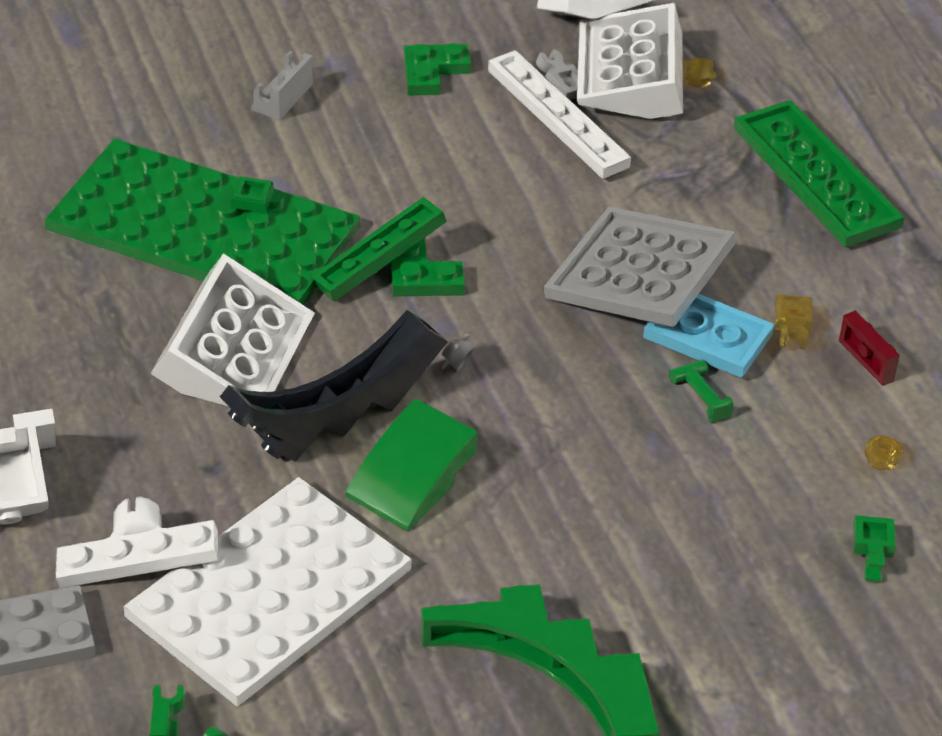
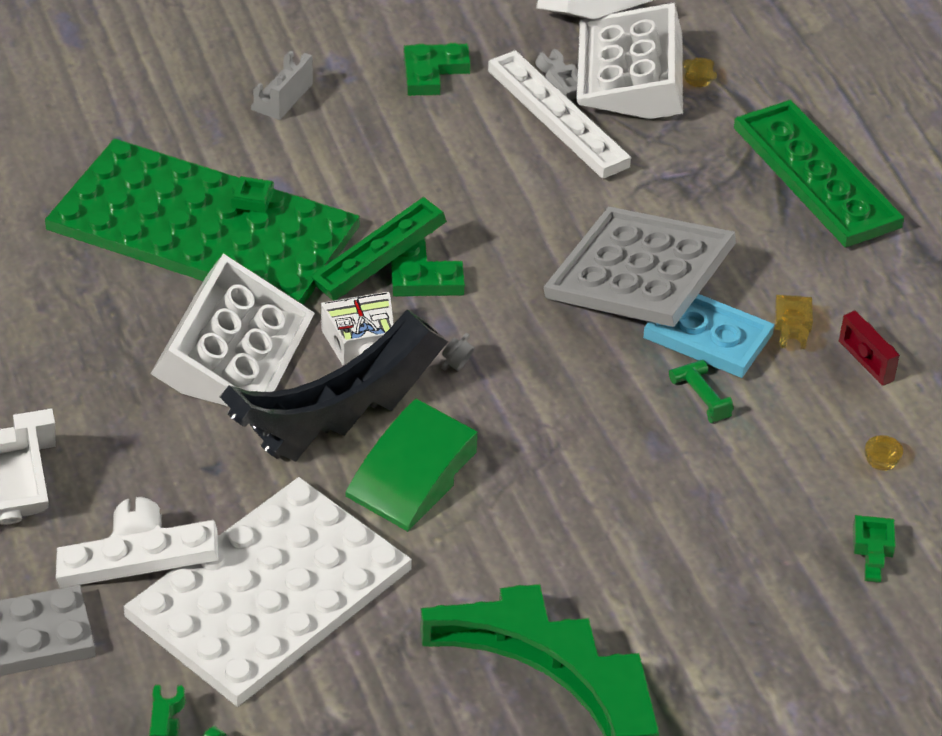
none -> torso [321,292,393,365]

